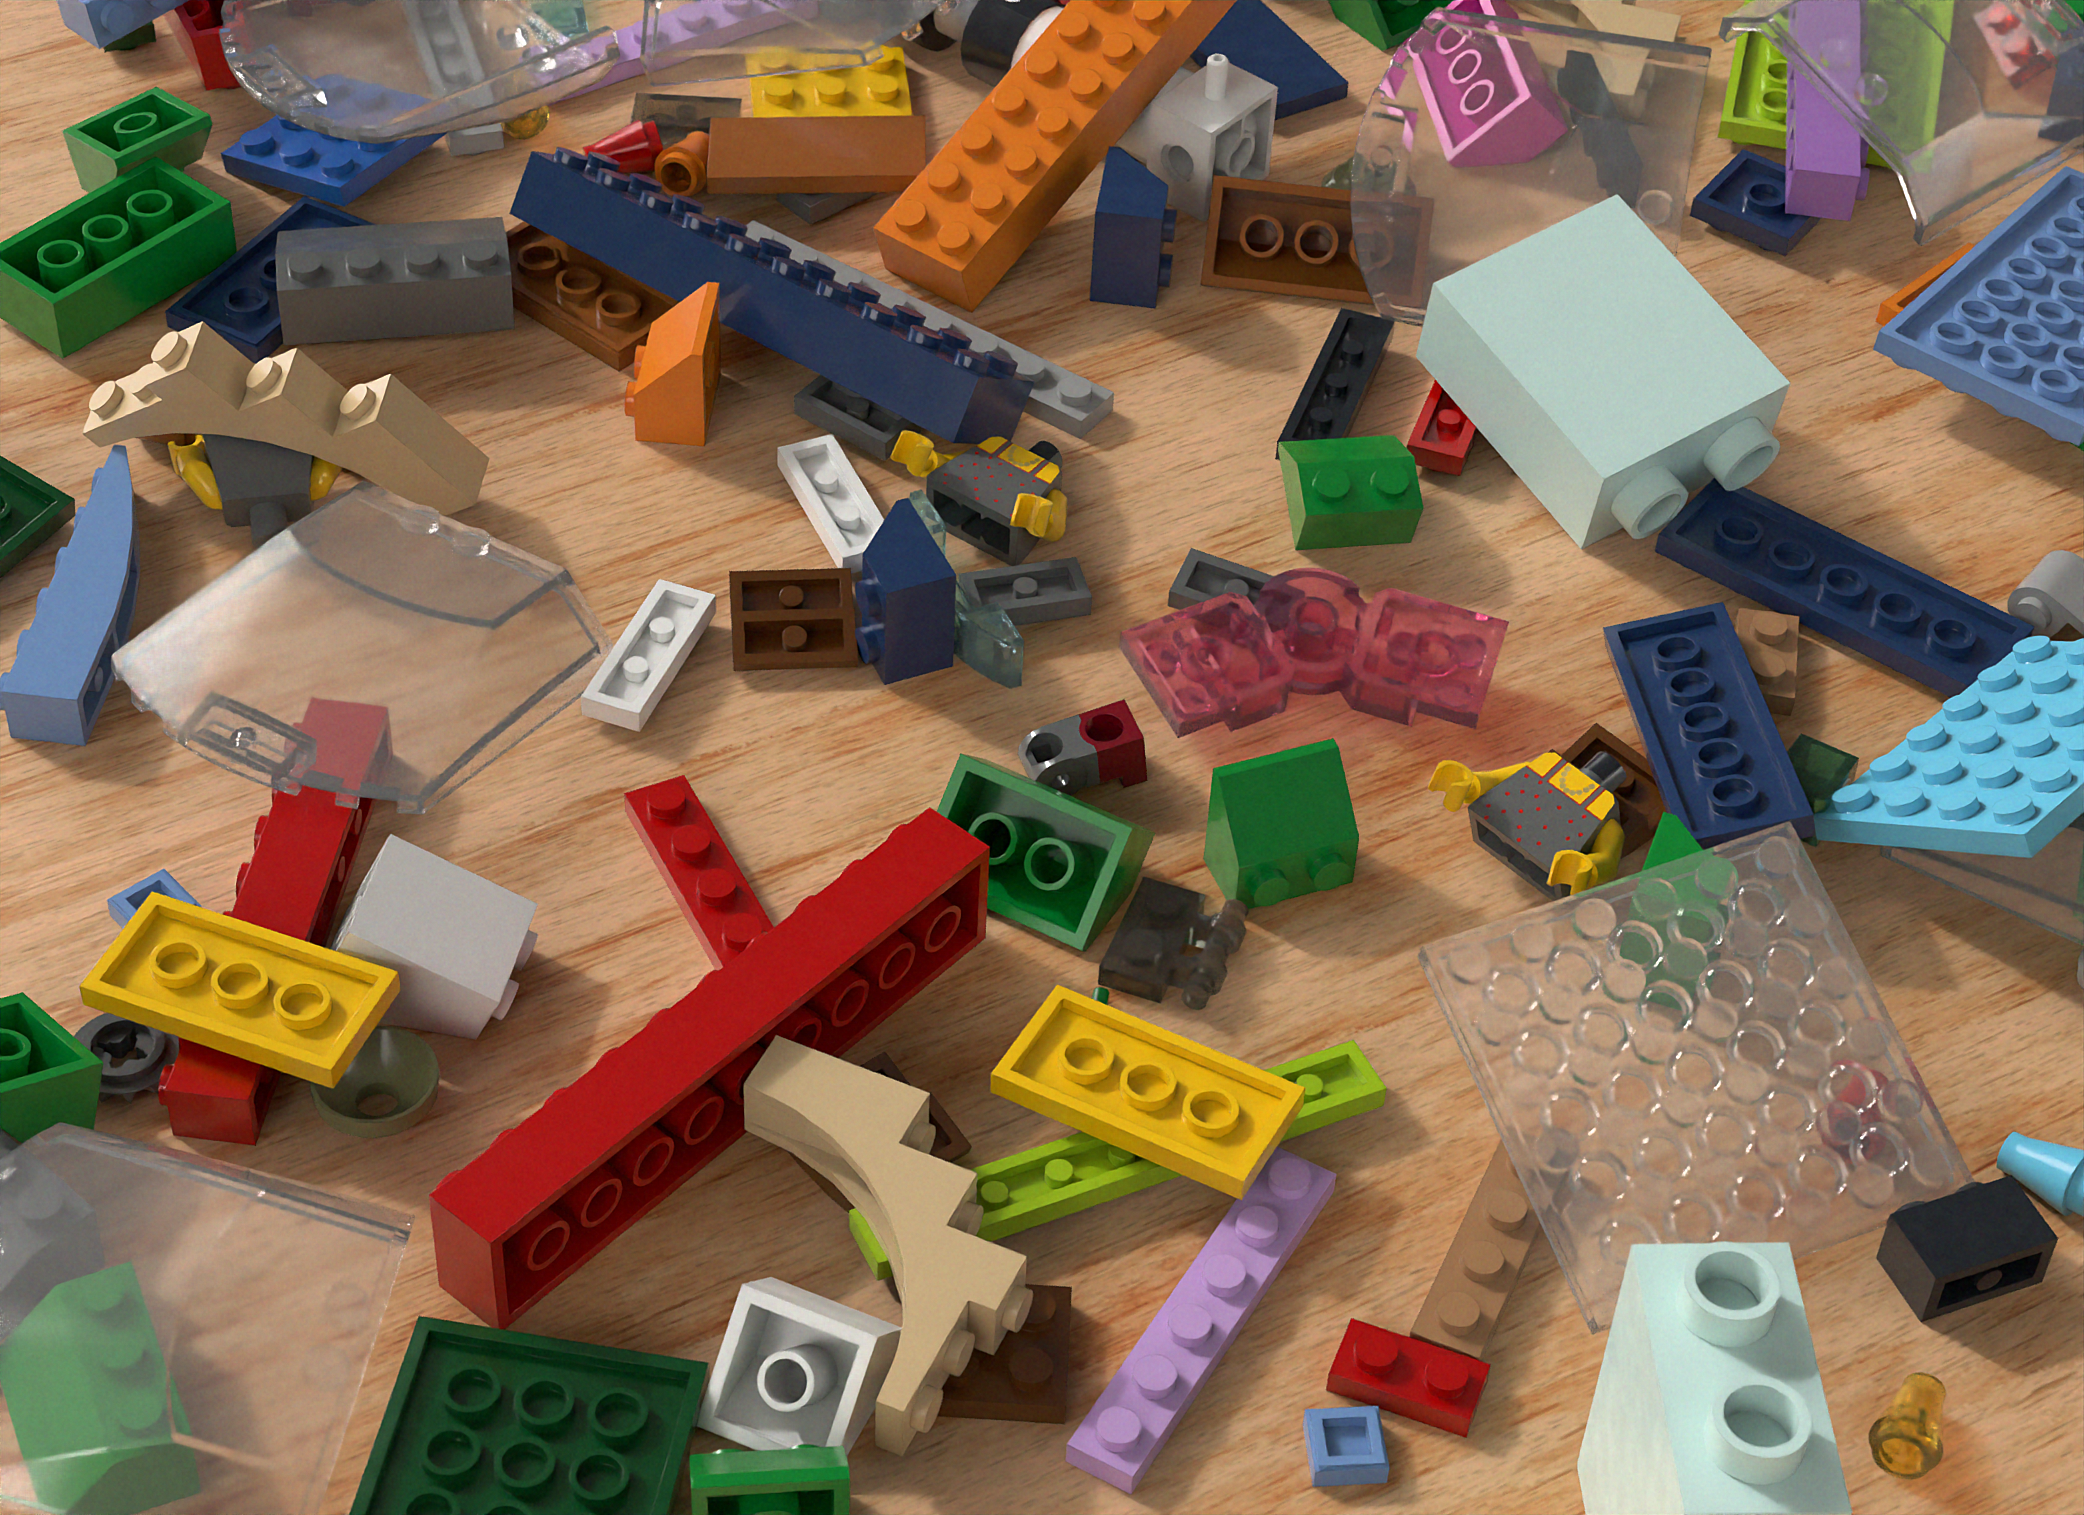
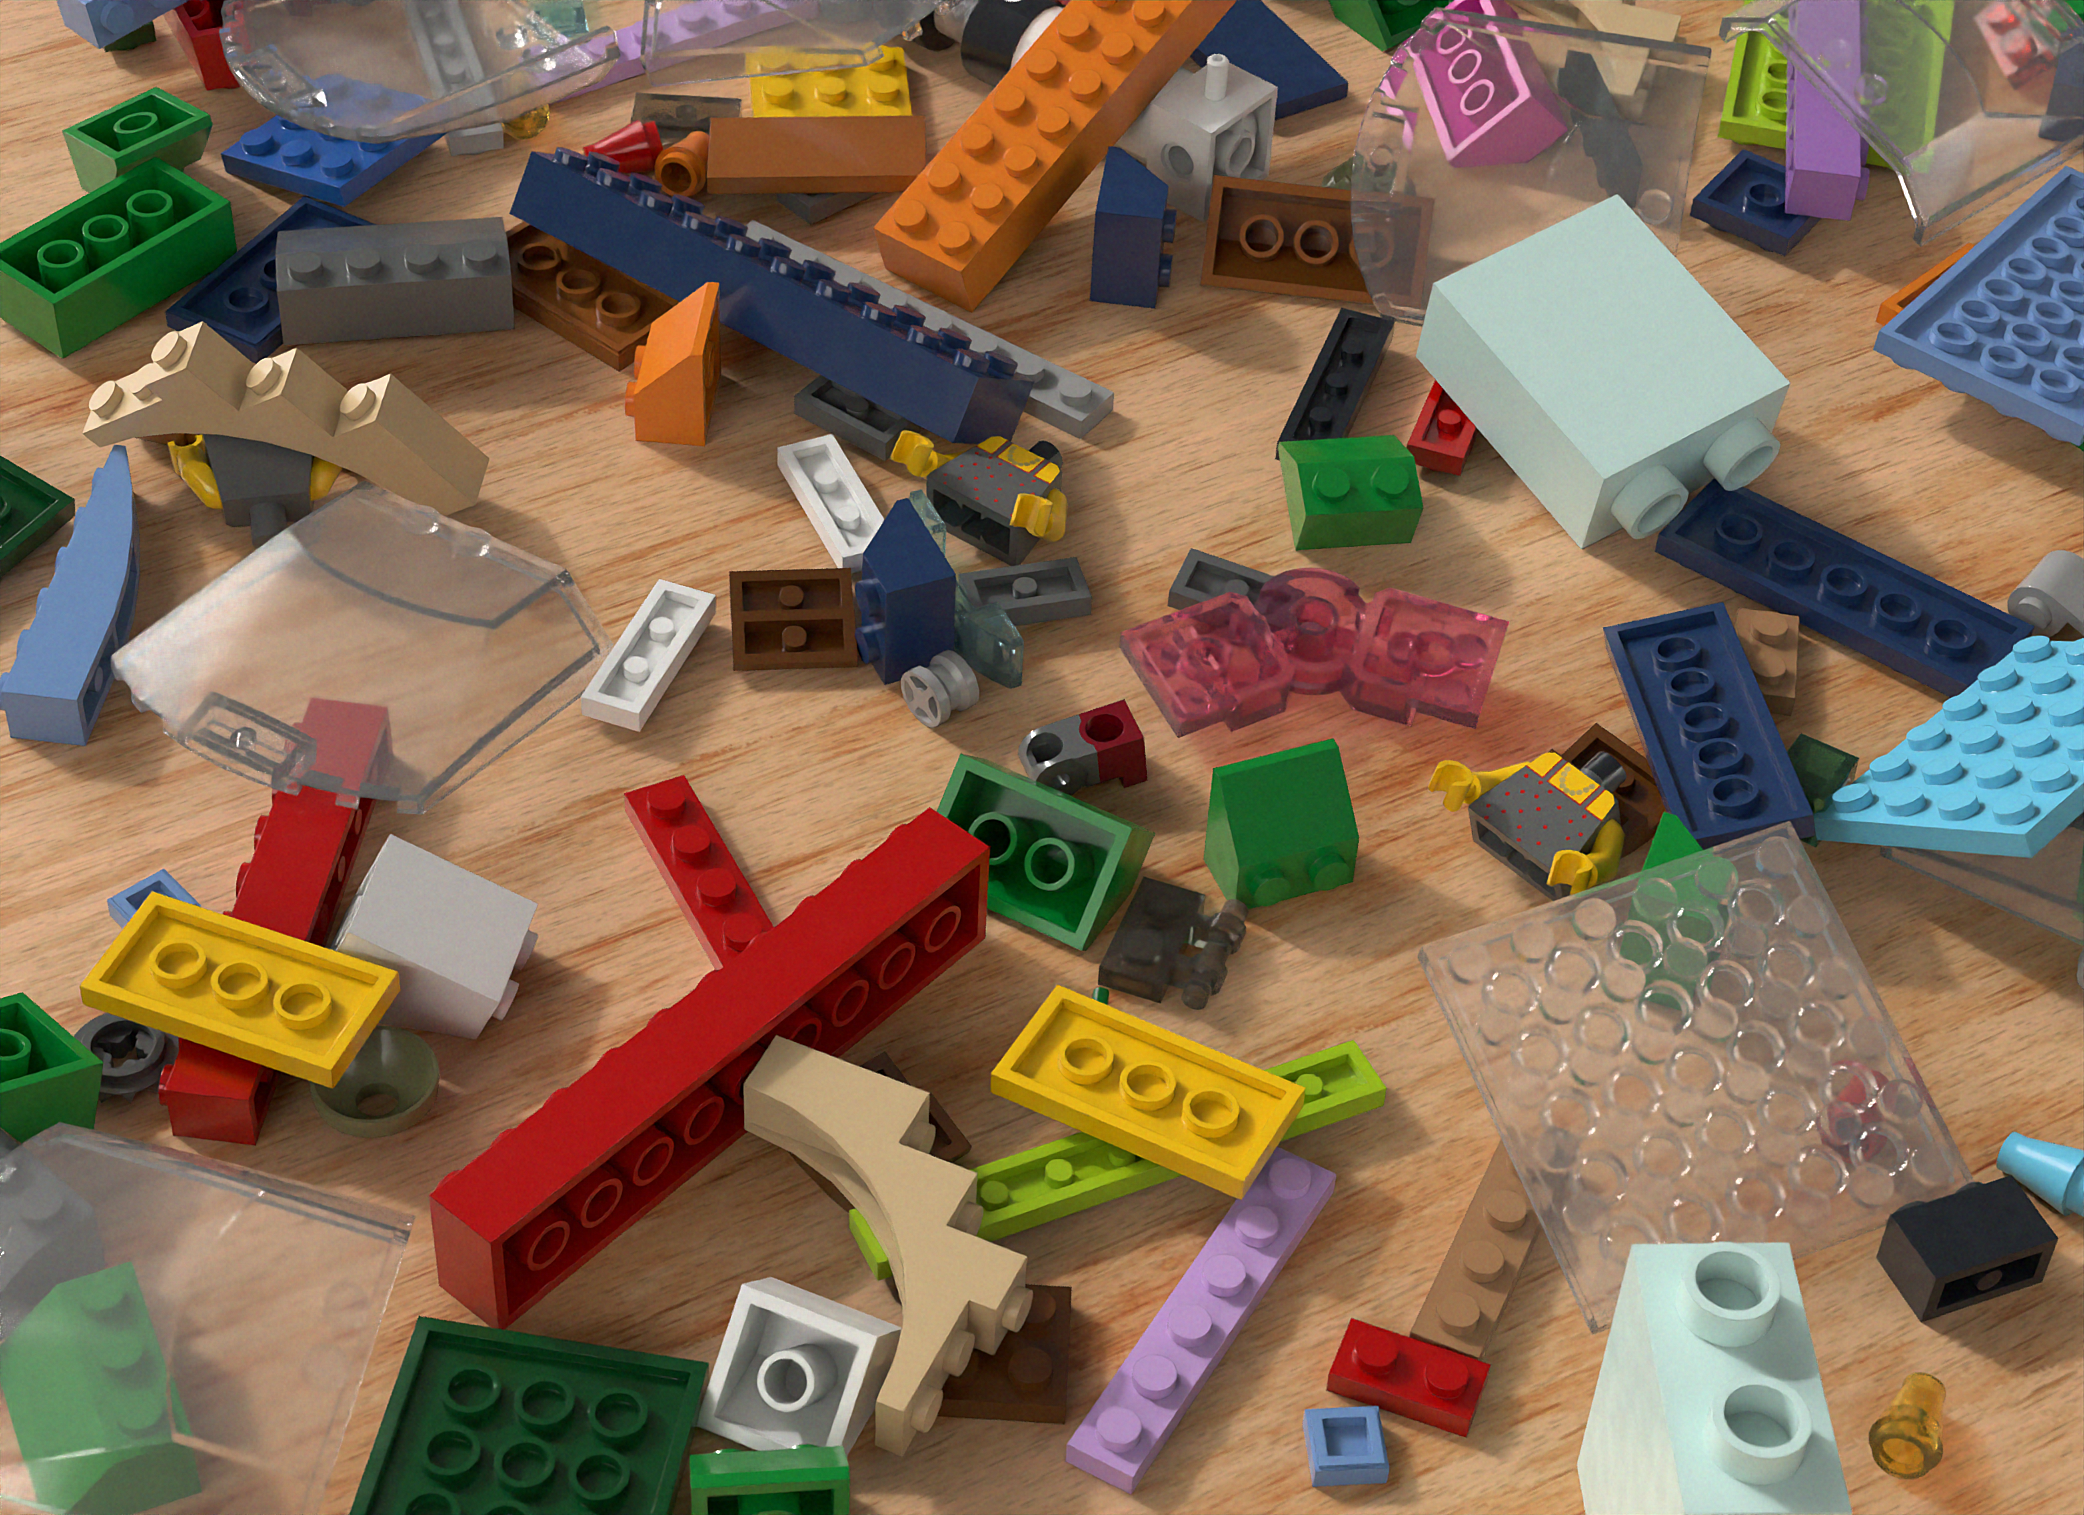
none -> light grey wheel [901,650,979,728]

